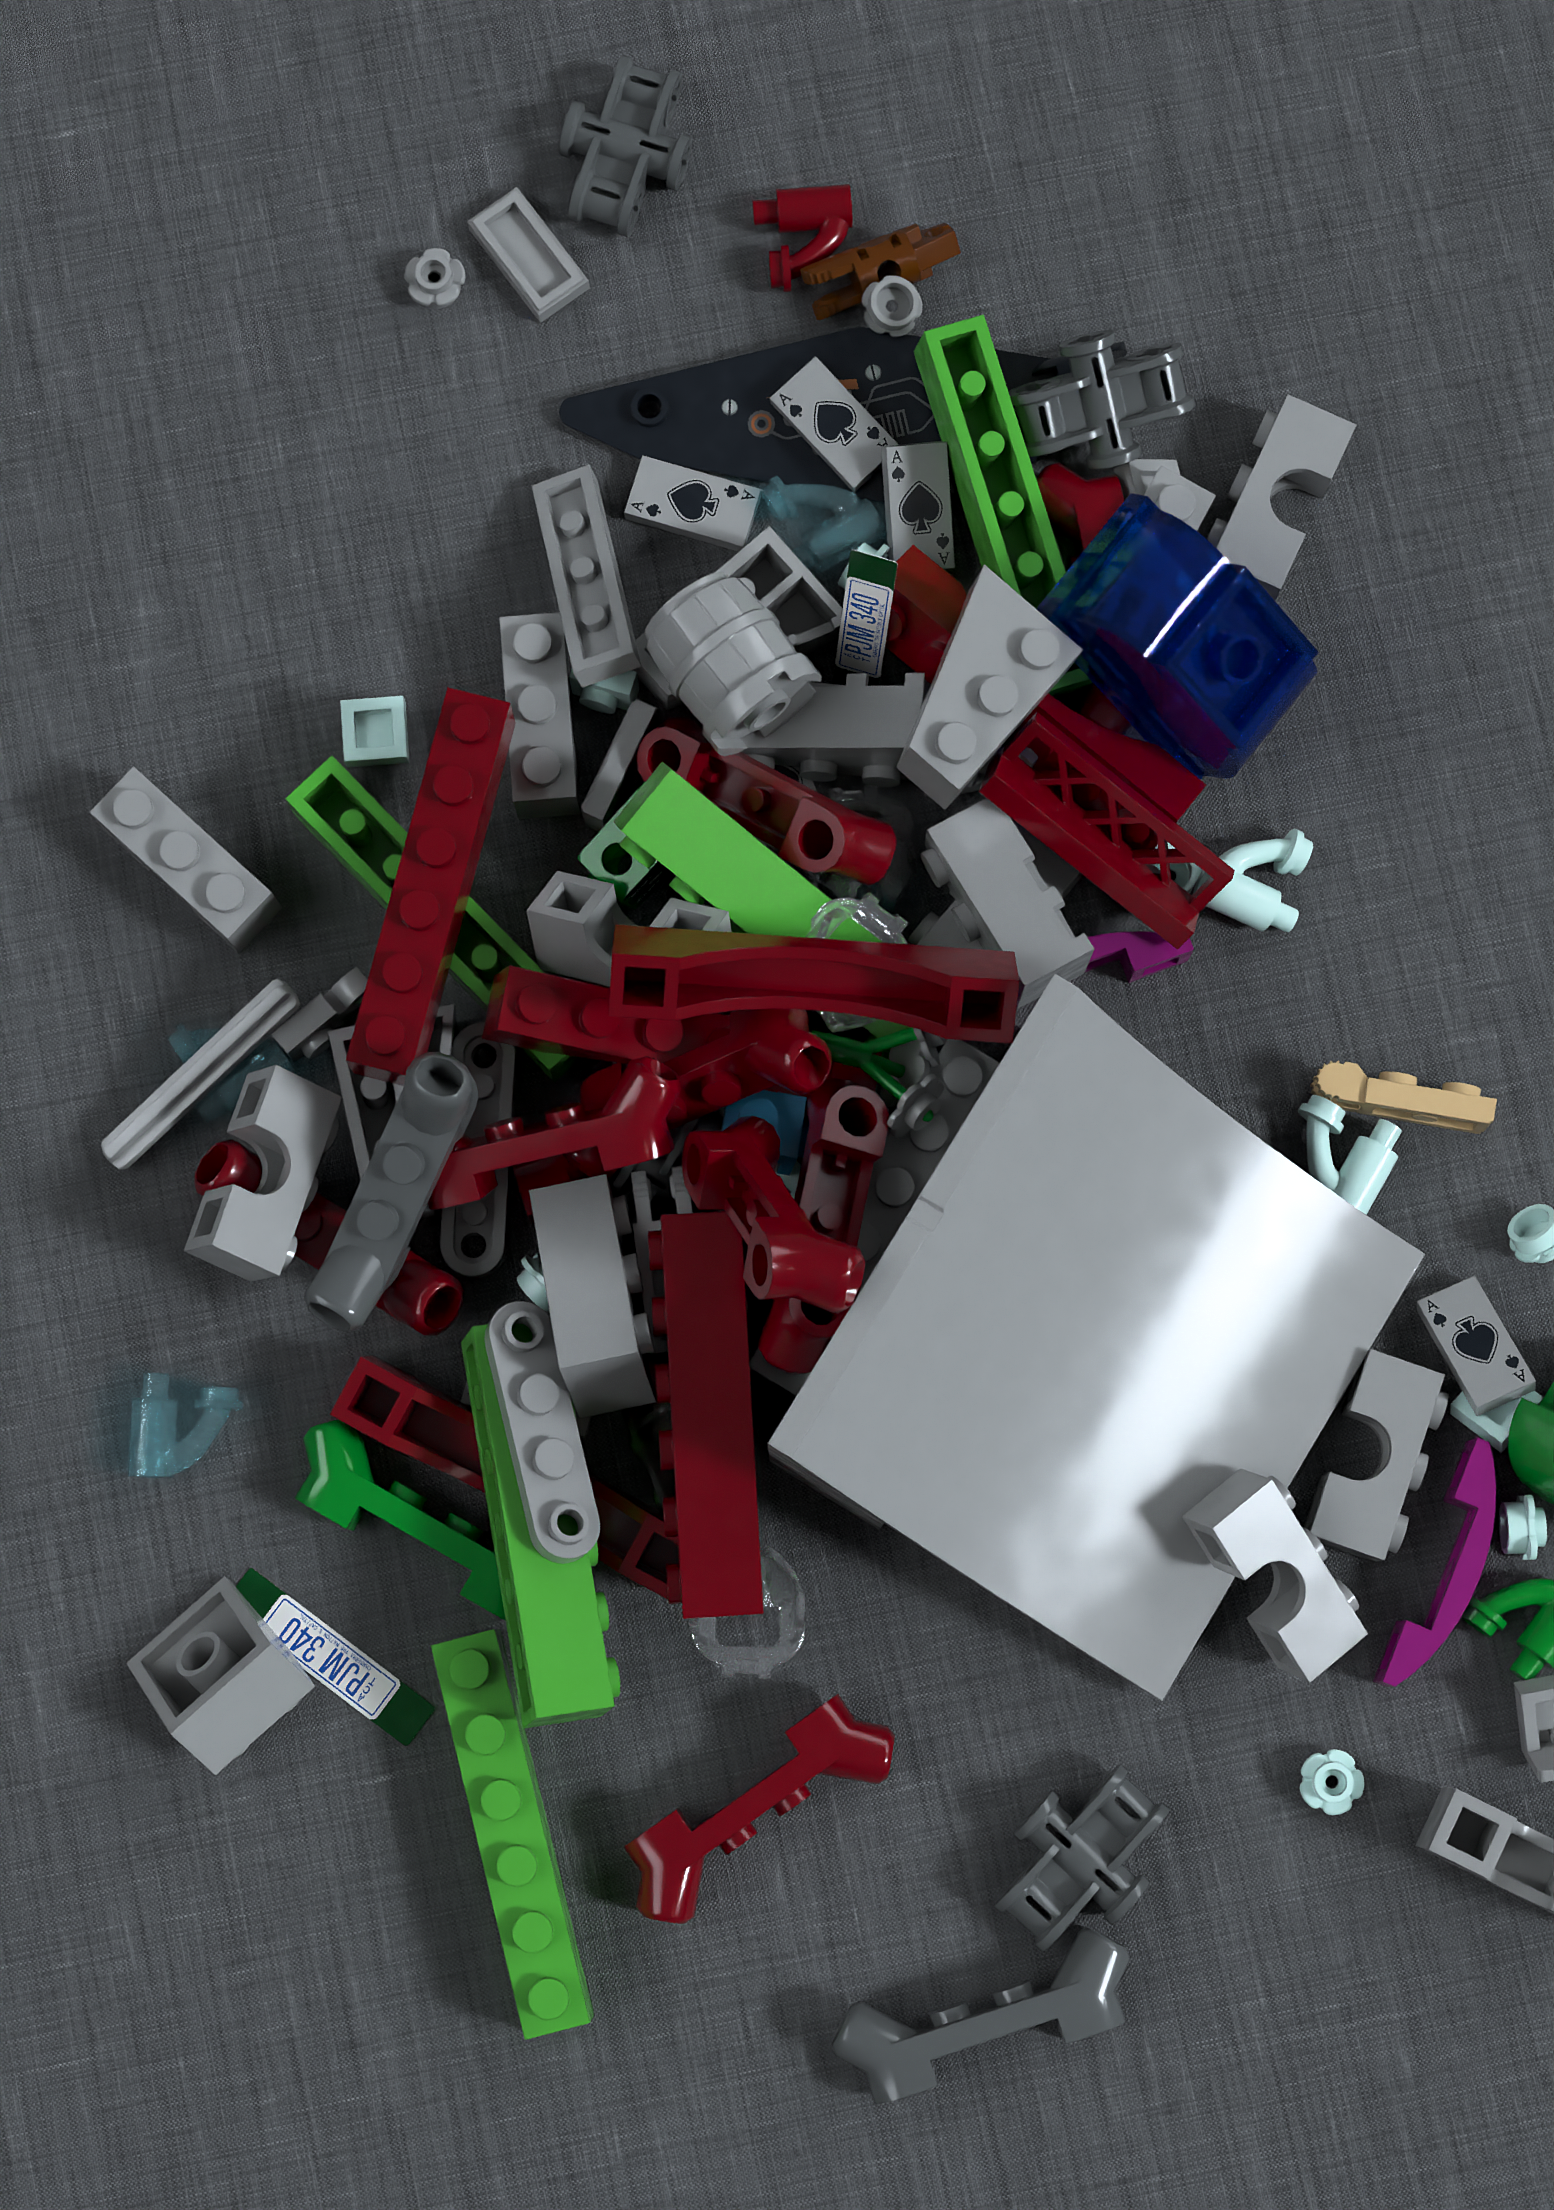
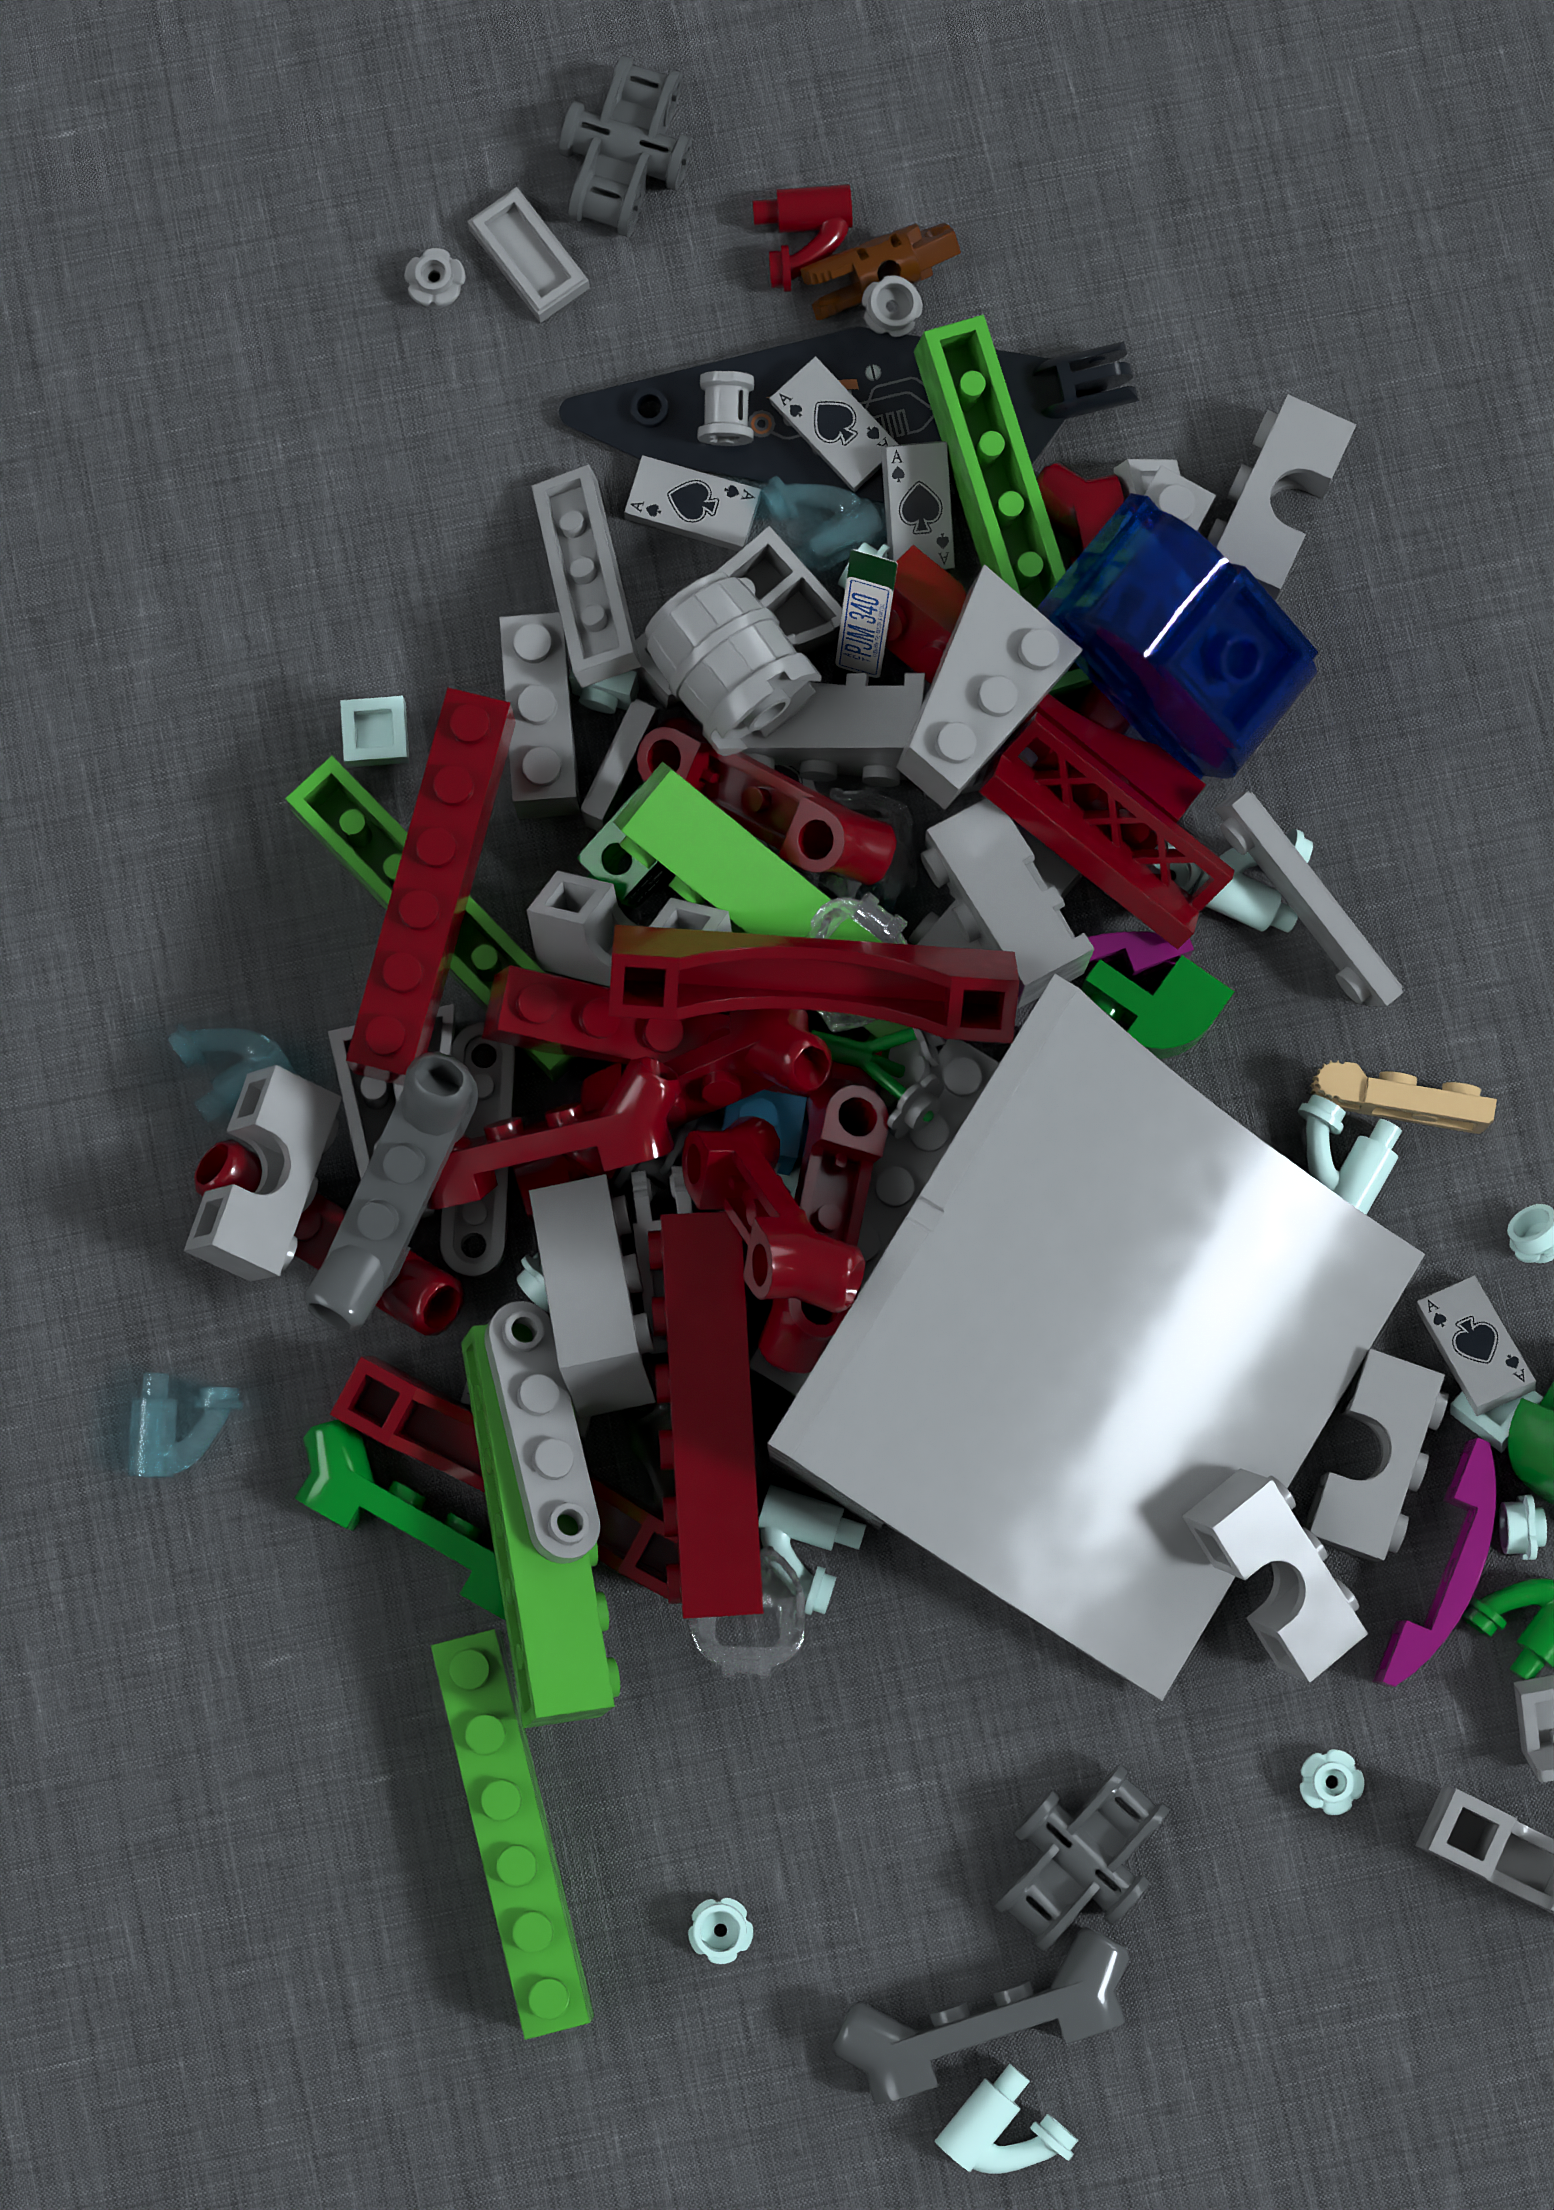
light grey arch [90,766,282,953] -> none
light grey axle [100,979,300,1170] -> none
light grey slope [126,1576,315,1775] -> none
sticker [236,1568,435,1746] -> none
light grey plate [271,967,367,1063] -> none
dark red plate [623,1694,895,1924] -> none
dark grey axle [1008,330,1195,469] -> none
none -> light aqua plate [688,1898,753,1964]
none -> light grey bush [697,371,754,446]
none -> light aqua plant [758,1484,867,1615]
none -> light aqua plant [935,2064,1078,2174]
none -> green brick [1081,955,1235,1059]
none -> light grey plate [1214,791,1404,1006]

